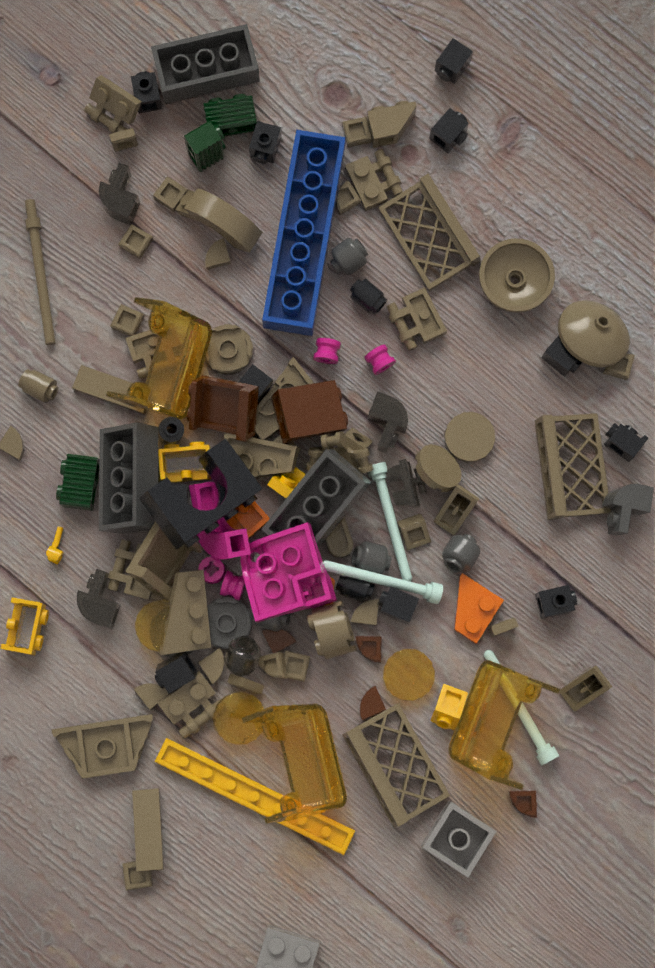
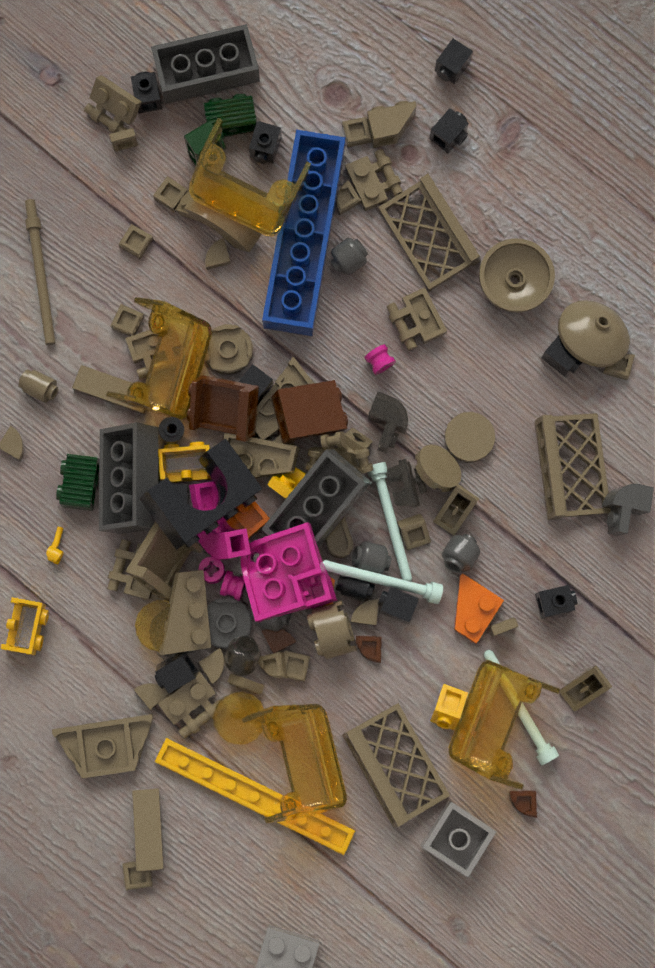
clear smoke brick [77,569,121,630] -> none
clear smoke brick [99,163,140,225] -> none
dark pink wheel [313,338,341,364] -> none
black brick [350,278,388,315] -> none
reddish brown tile [360,686,386,720] -> none
clear yellow tile [383,649,435,701] -> none
black brick [605,423,648,462] -> none
none -> clear yellow windscreen [189,118,311,237]

